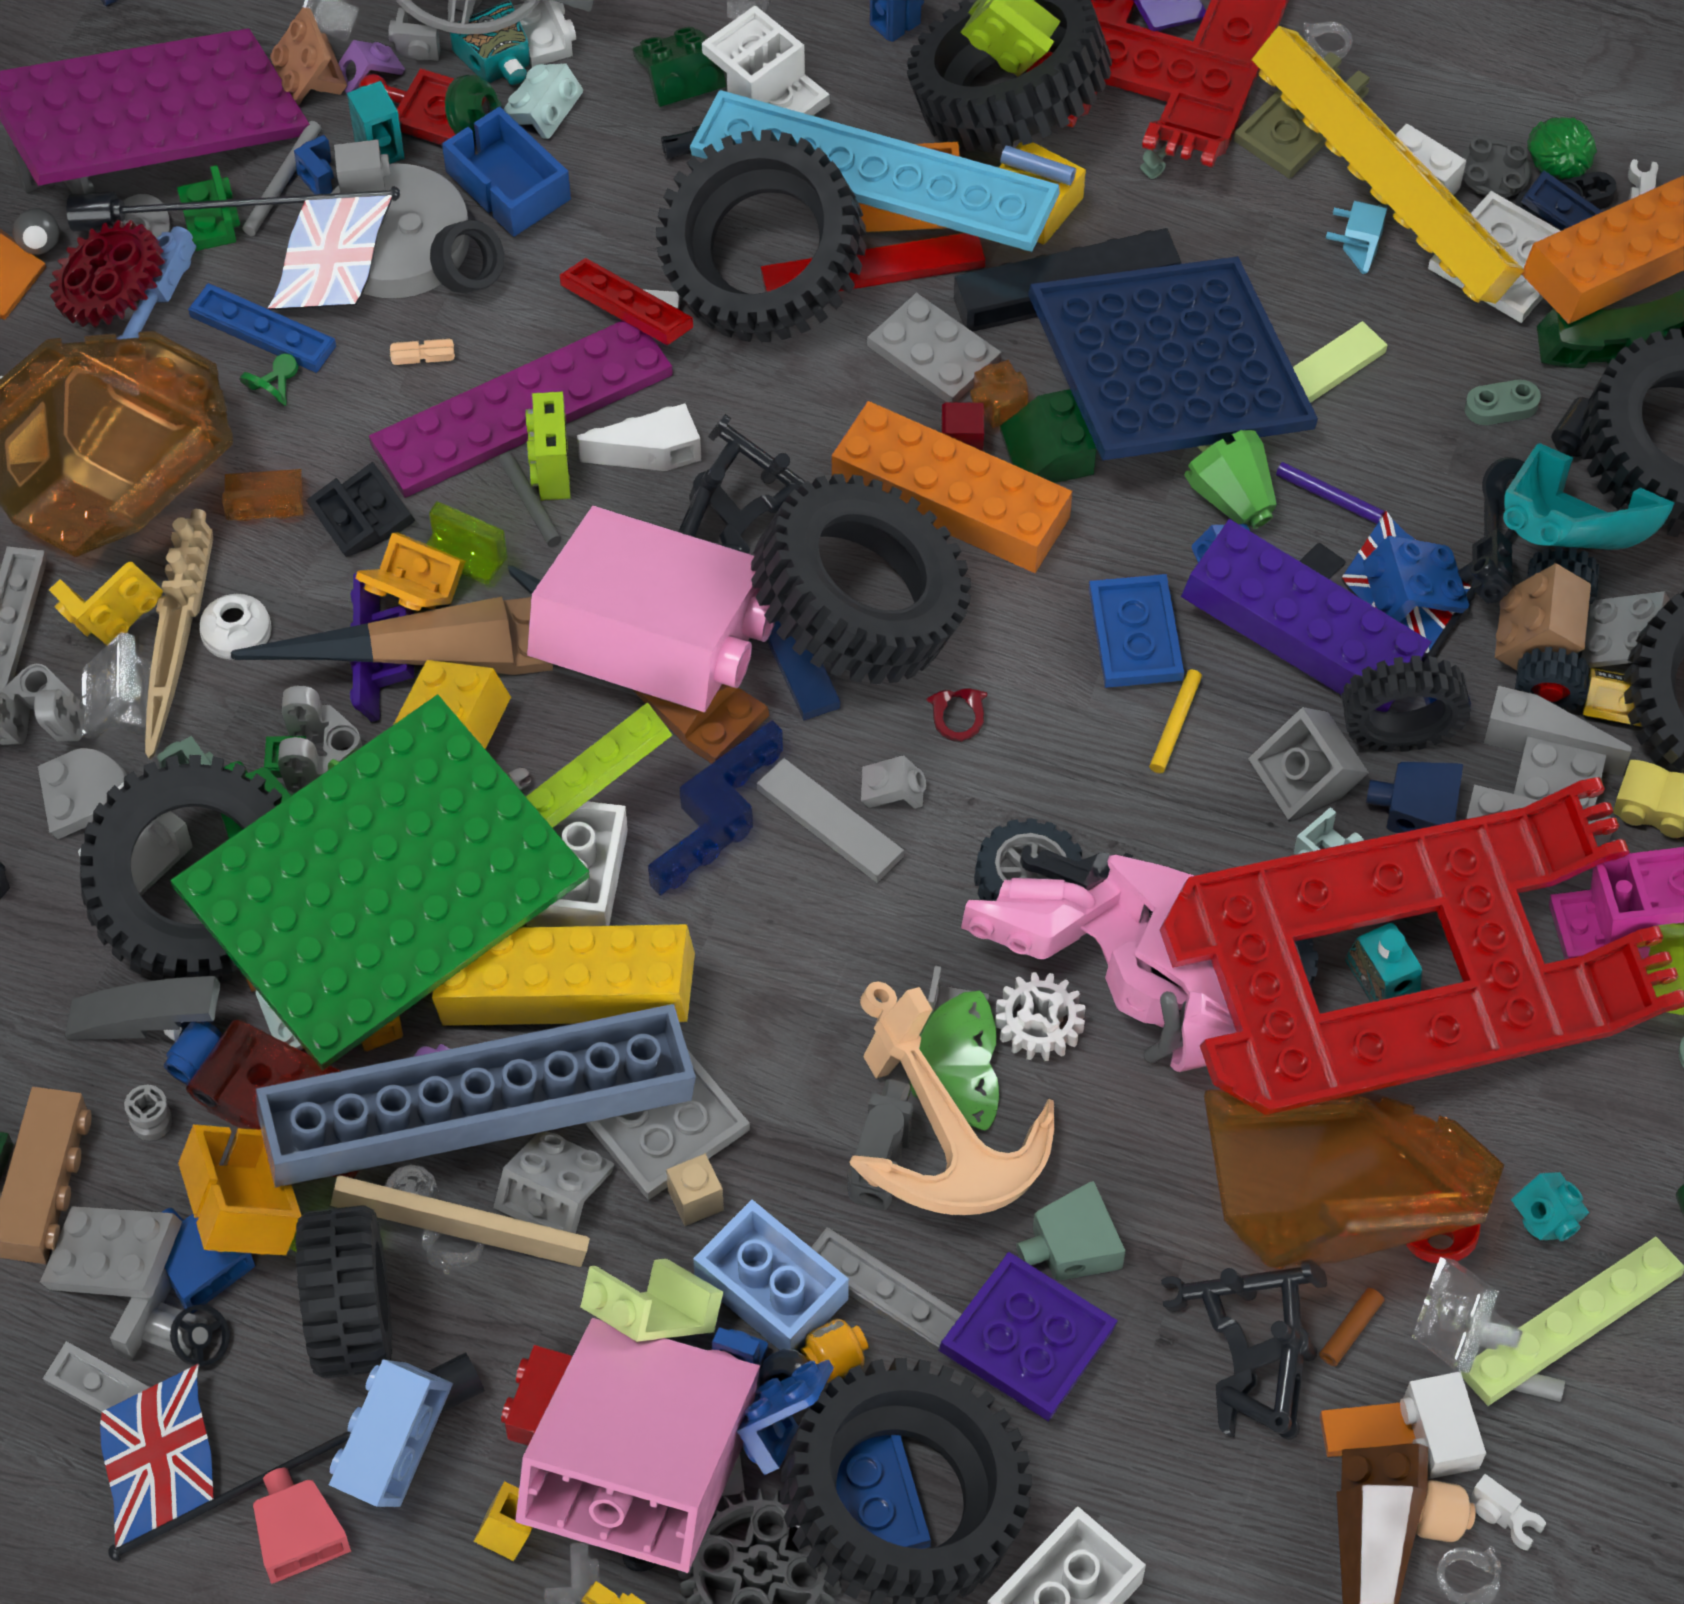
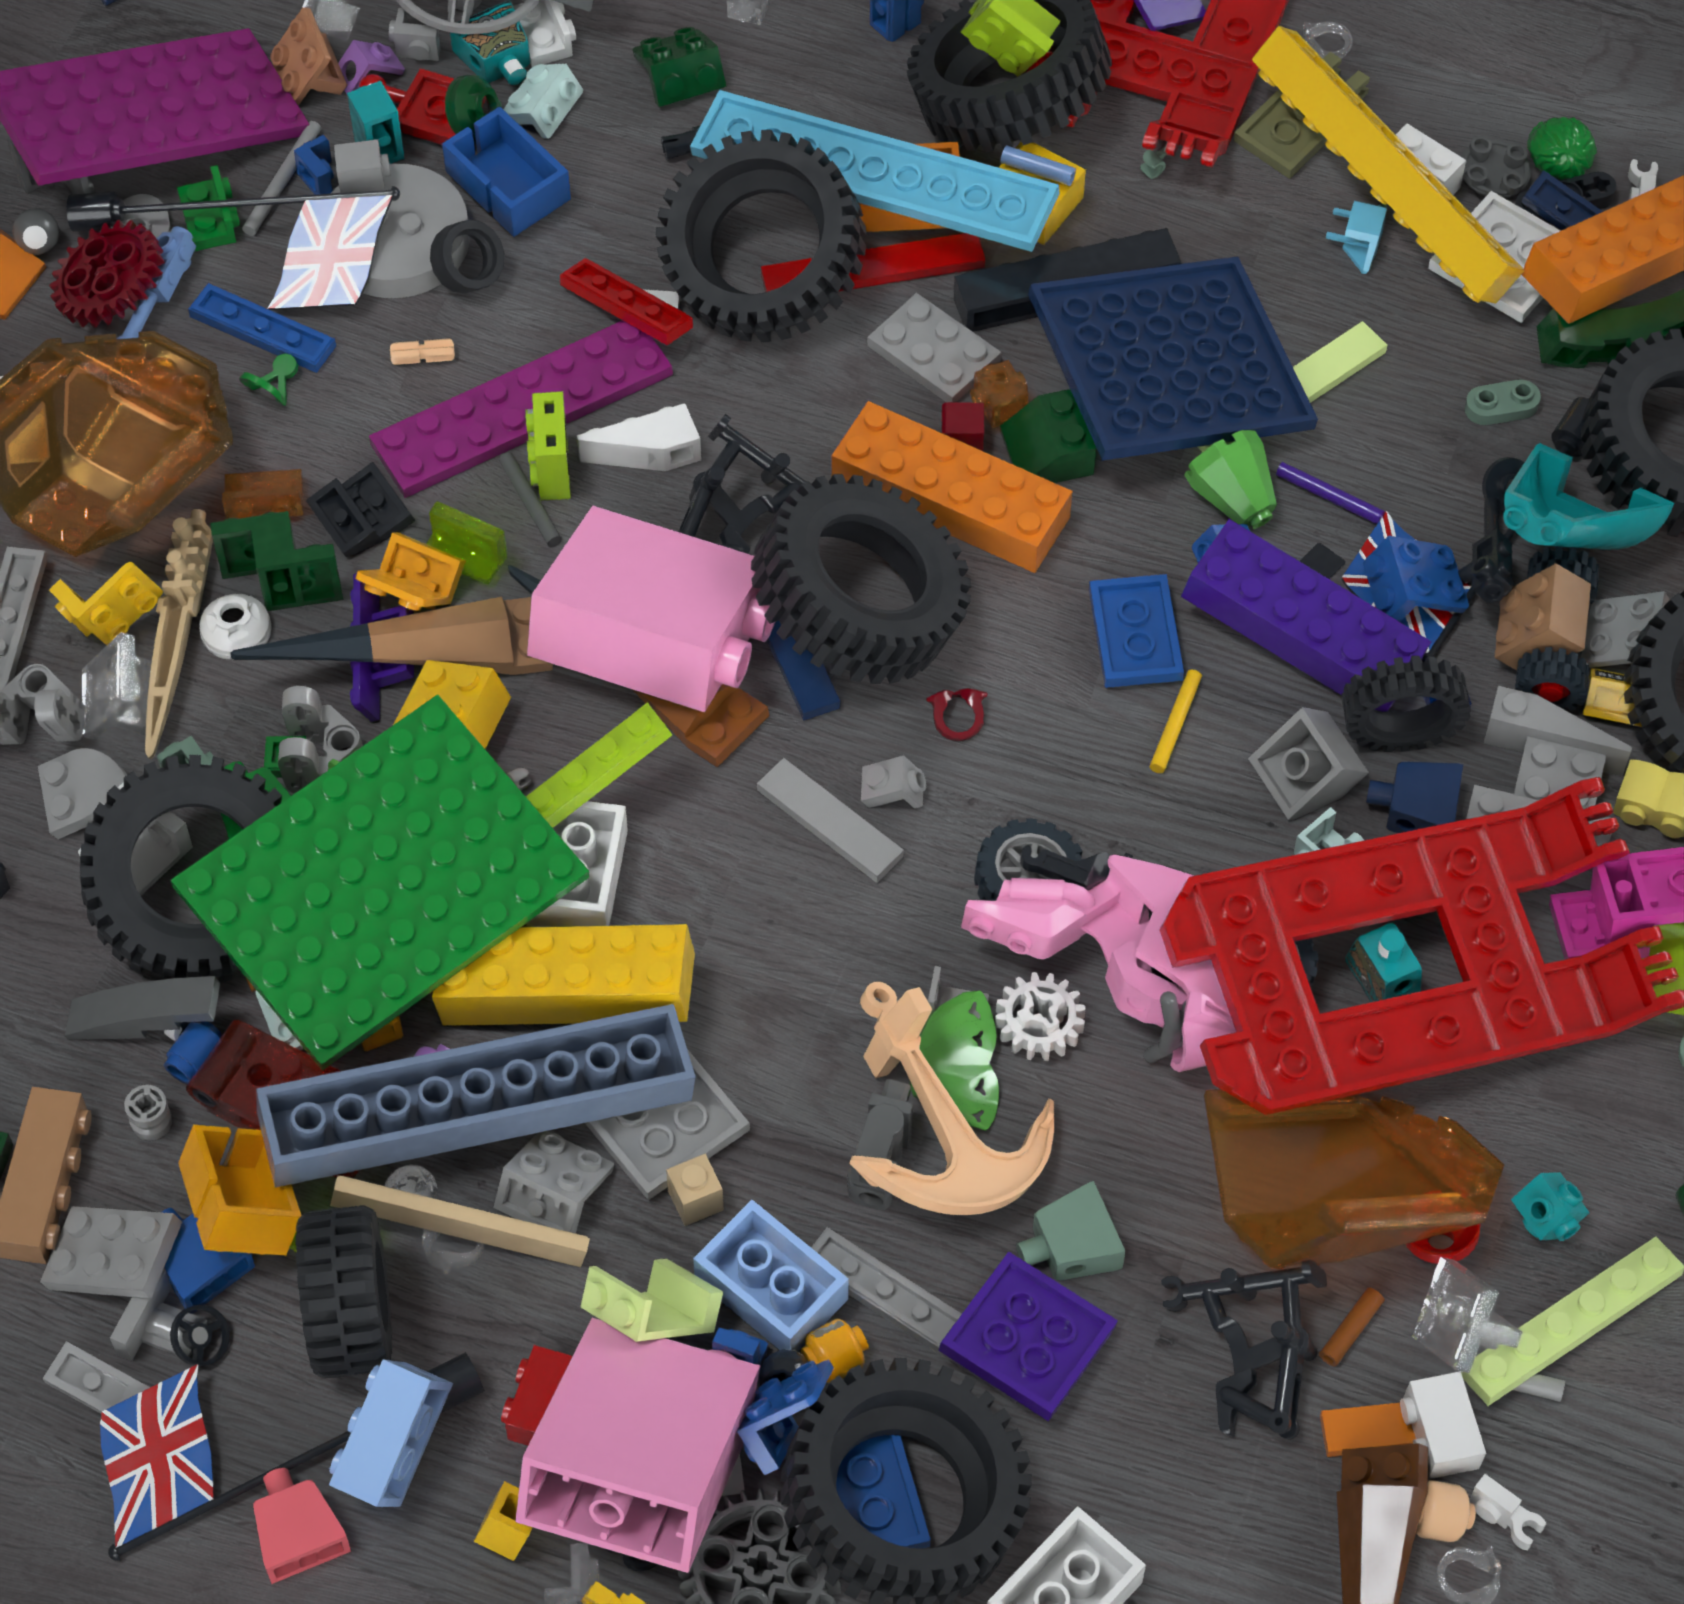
clear blue bracket [648,720,783,896] -> none
white bracket [702,6,830,116] -> none
none -> dark green bracket [210,511,344,612]

